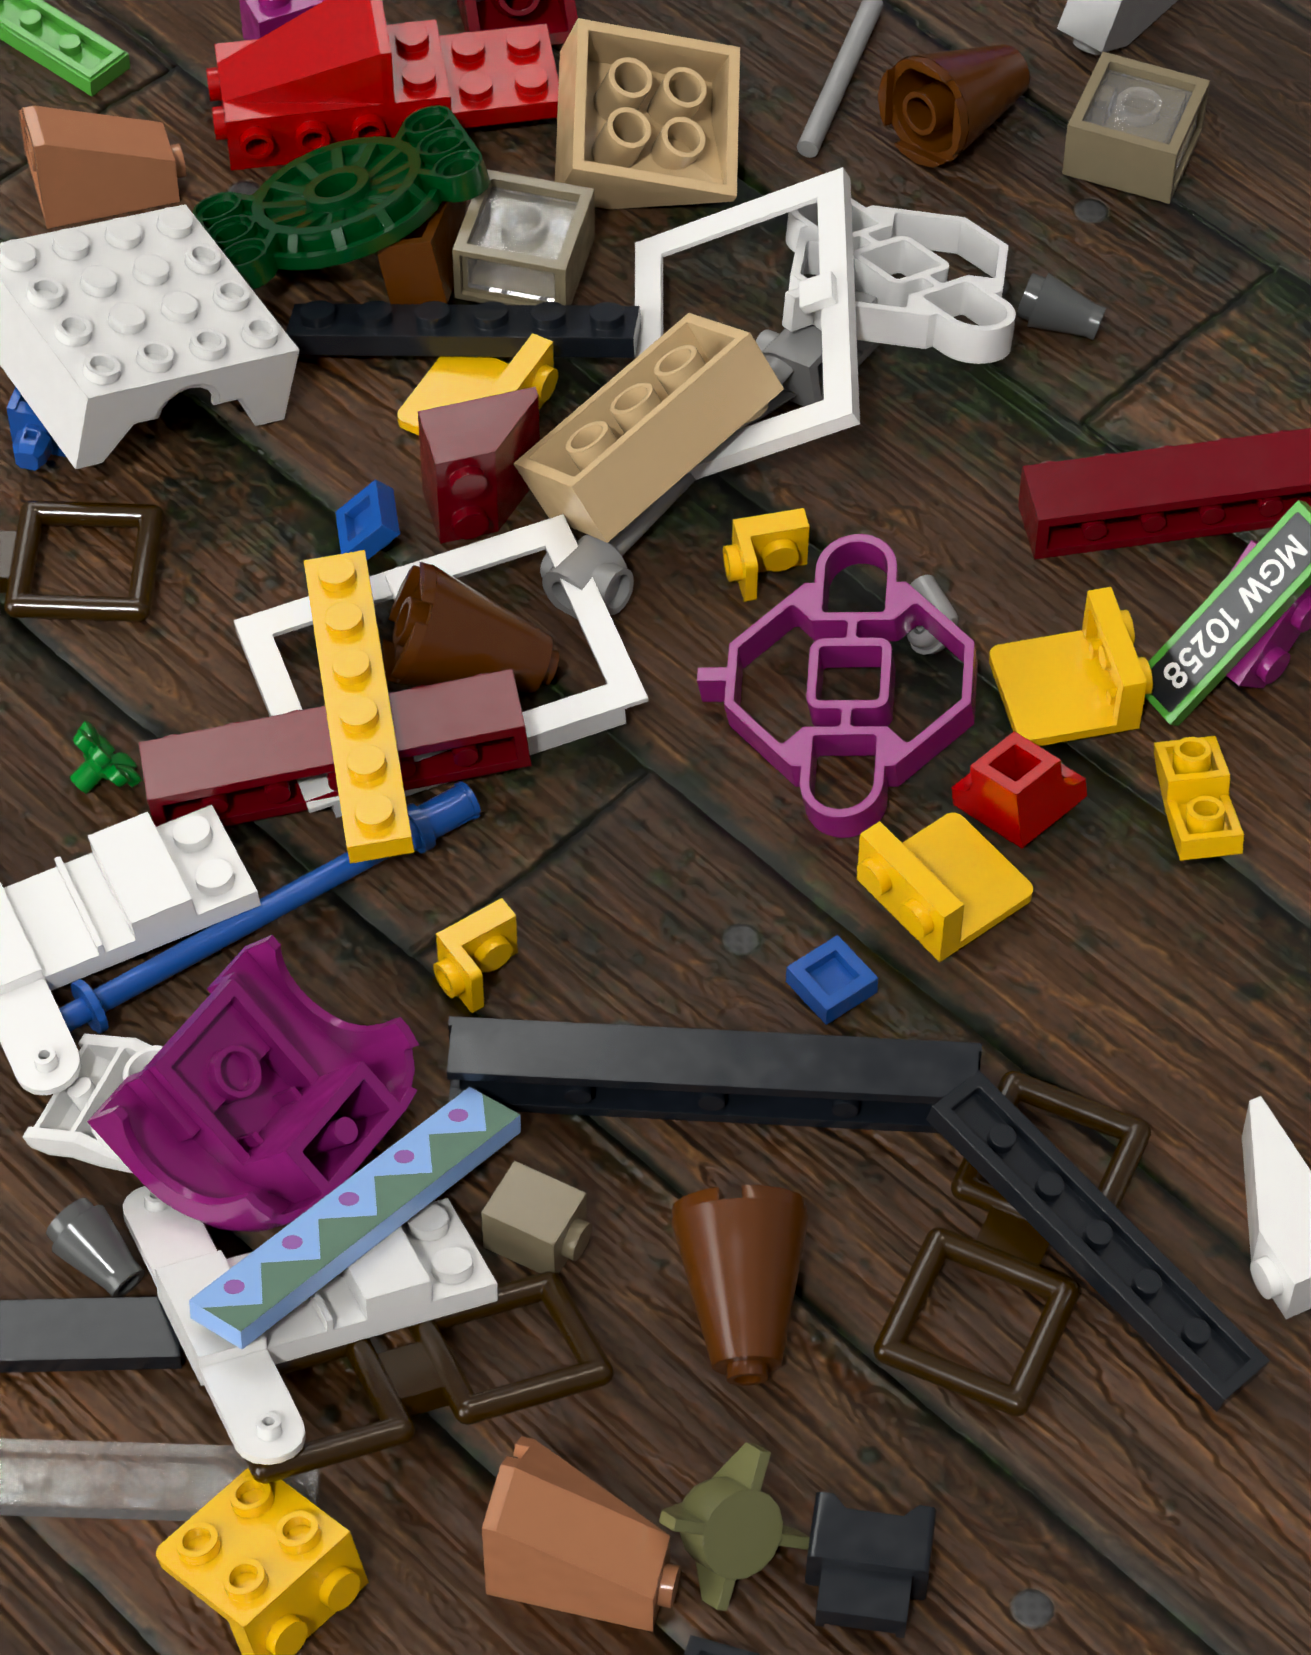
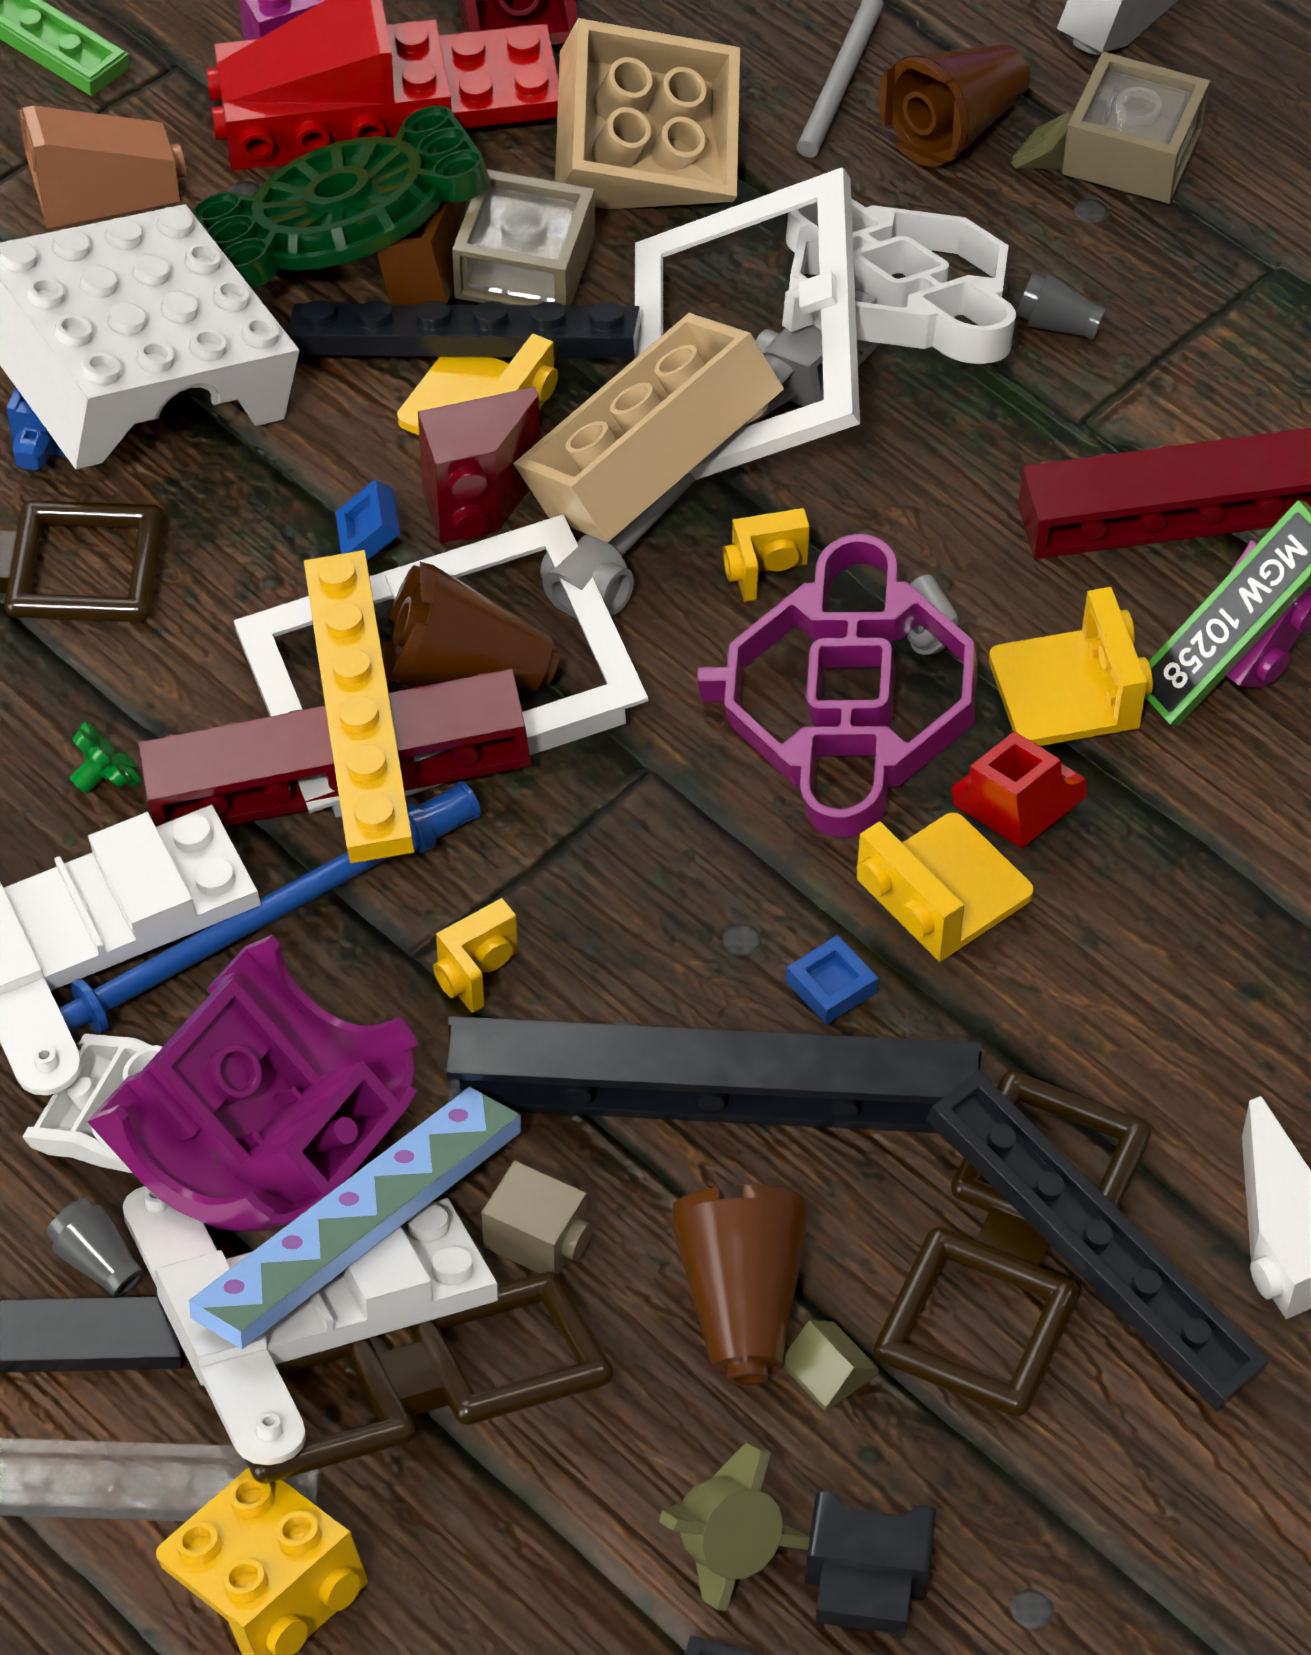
nougat slope [482,1436,681,1632] -> none
yellow slope [1153,736,1244,861] -> none
none -> olive slope [782,1320,879,1413]
none -> olive slope [1010,112,1073,169]

